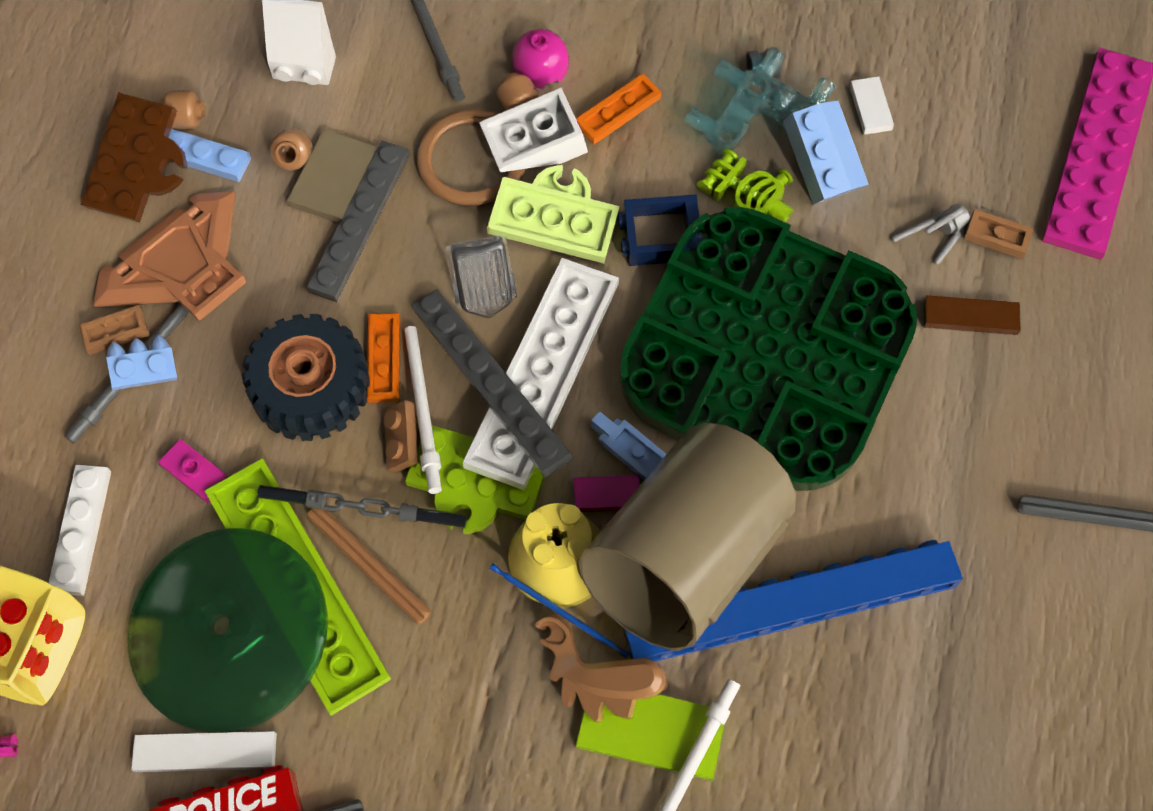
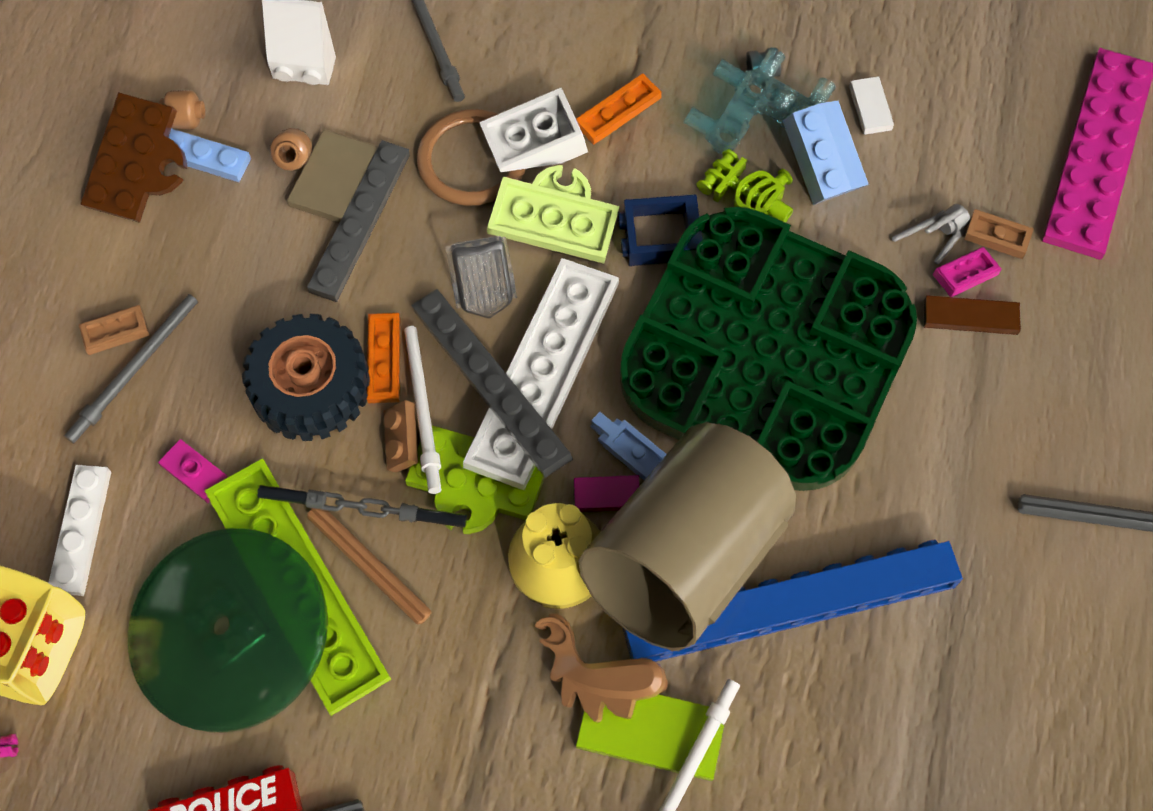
nougat plate [93,191,247,321] -> none
light blue plate [106,335,177,391] -> none
white tile [131,731,277,772] -> none
blue piece [489,563,630,659] -> none
medium nougat head [497,73,539,111] -> none
dark pink cylinder [512,28,569,89] -> none
none -> dark pink plate [932,247,1002,297]

